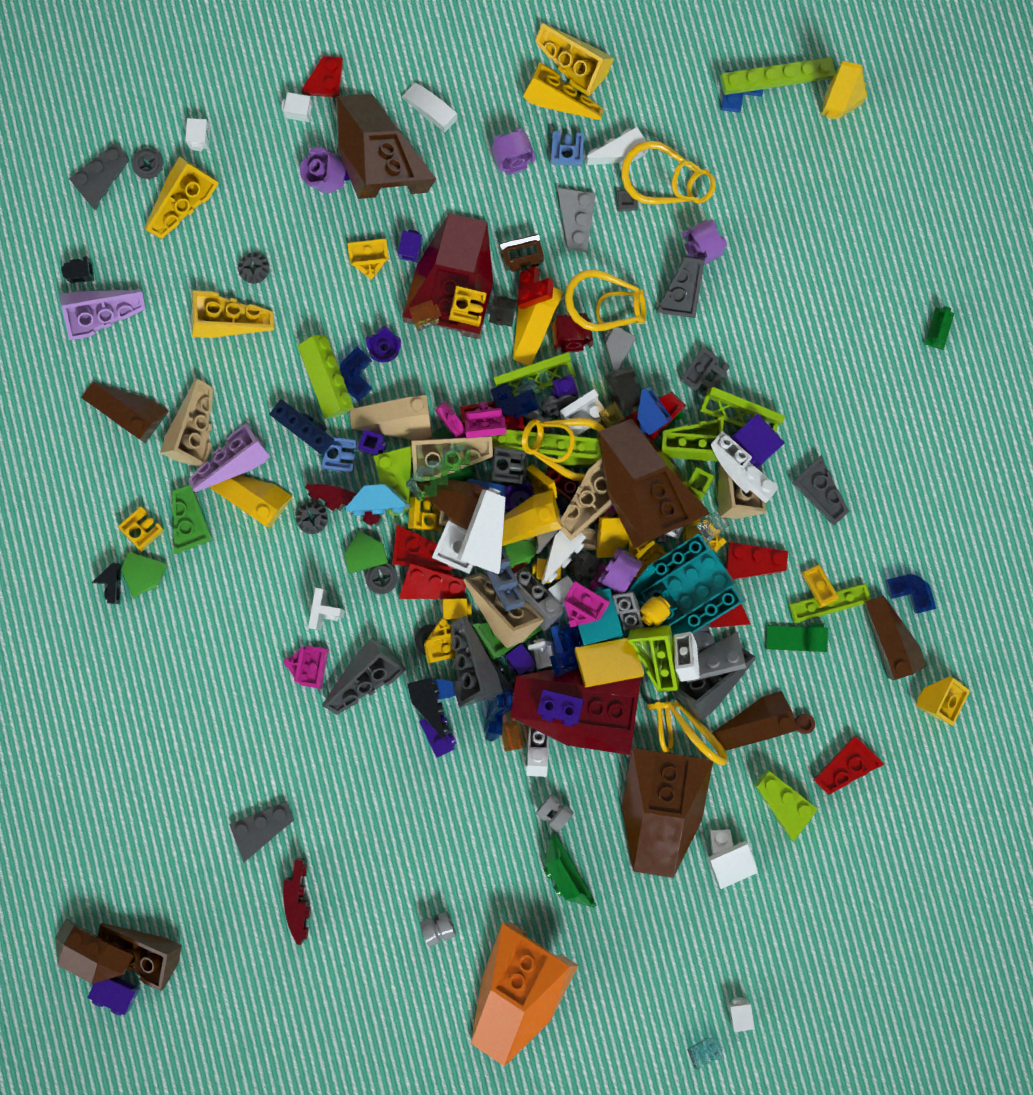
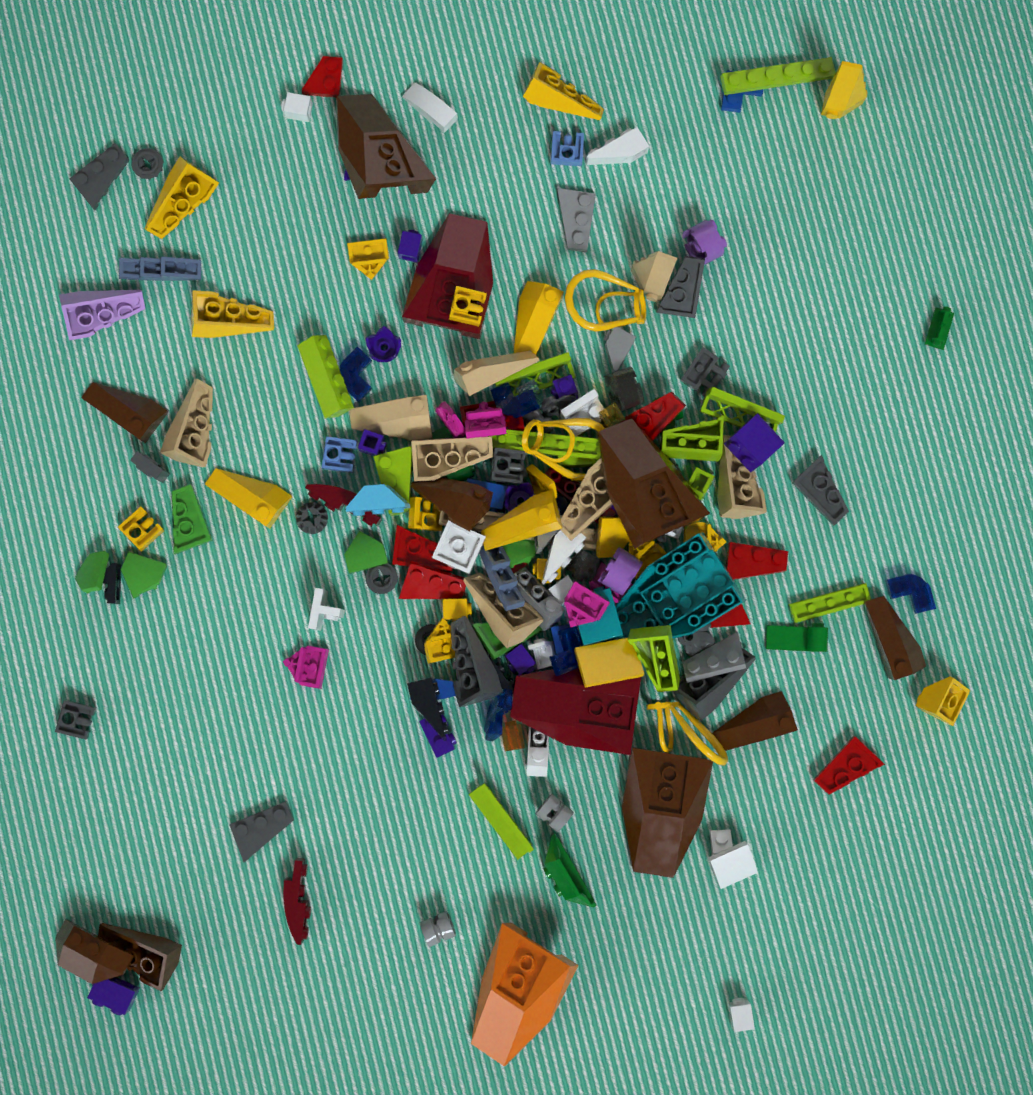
black brick [61,256,94,284] -> none
white brick [185,118,211,151] -> none
lavender wedge [188,423,271,492] -> none
dark grey gear [237,252,270,284] -> none
dark blue bracket [269,399,334,455] -> none
medium lavender brick [300,147,346,194] -> none
dark grey wedge [322,638,406,715] -> none
piece [406,445,470,501] -> none
clear orange brick [409,300,441,331] -> none
white slope [457,487,505,574] -> none
clear smoke brick [486,295,517,327] -> none
medium lavender brick [491,129,536,174] -> none
reddish brown window [500,234,544,272] -> none
red plate [517,267,554,309] -> none
yellow wedge [535,23,614,96] -> none
dark purple brick [537,689,585,727] -> none
dark red brick [552,313,594,353] -> none
light grey slope [613,591,645,630] -> none
dark grey tile [617,189,638,212] -> none
yellow animal [621,140,716,205] -> none
blue slope [637,387,673,435] -> none
yellow head [640,596,670,626] -> none
white brick [673,632,700,681] -> none
clear light blue bracket [687,1038,724,1069] -> none
clear tile [696,509,730,542] -> none
white slope [711,431,779,503] -> none
lime wedge [753,770,818,842] -> none
copper tile [795,714,815,734] -> none
yellow plate [801,564,839,608] -> none
none -> dark grey brick [55,700,97,740]
none -> bright green slope [75,551,109,594]
none -> sand blue slope [119,257,201,281]
none -> dark grey brick [130,451,170,483]
none -> tan wedge [454,351,539,396]
none -> lime fence [469,782,534,860]
none -> tan wedge [631,251,677,302]

